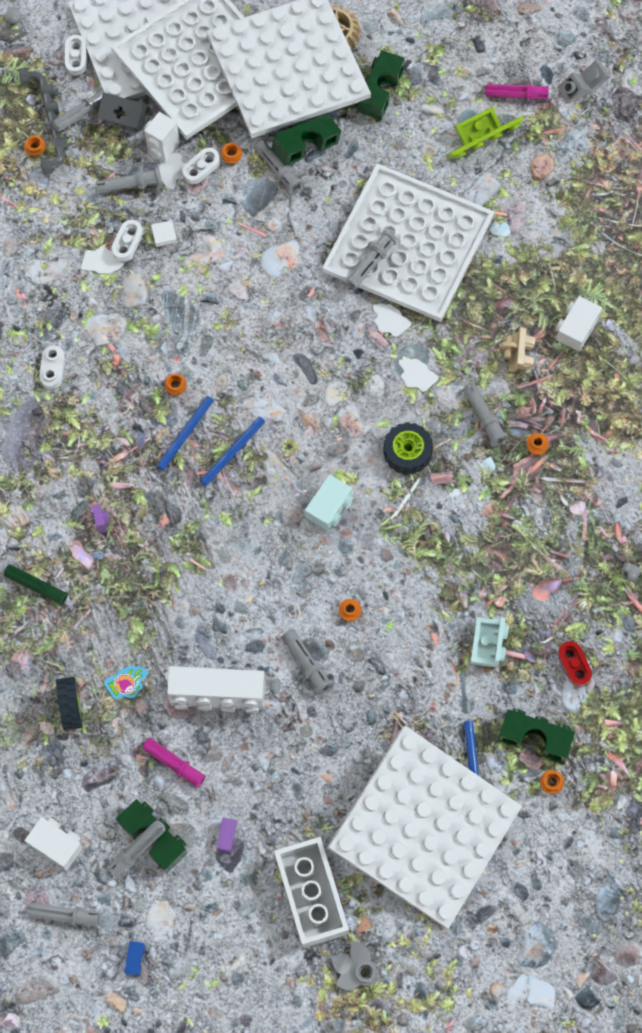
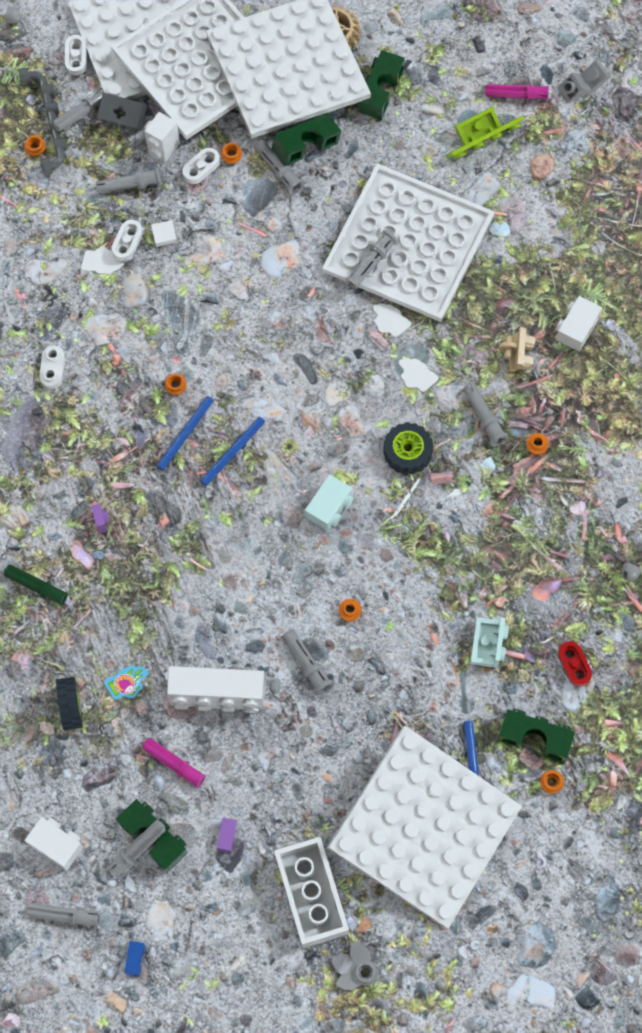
white sticker [159,153,185,189] -> none

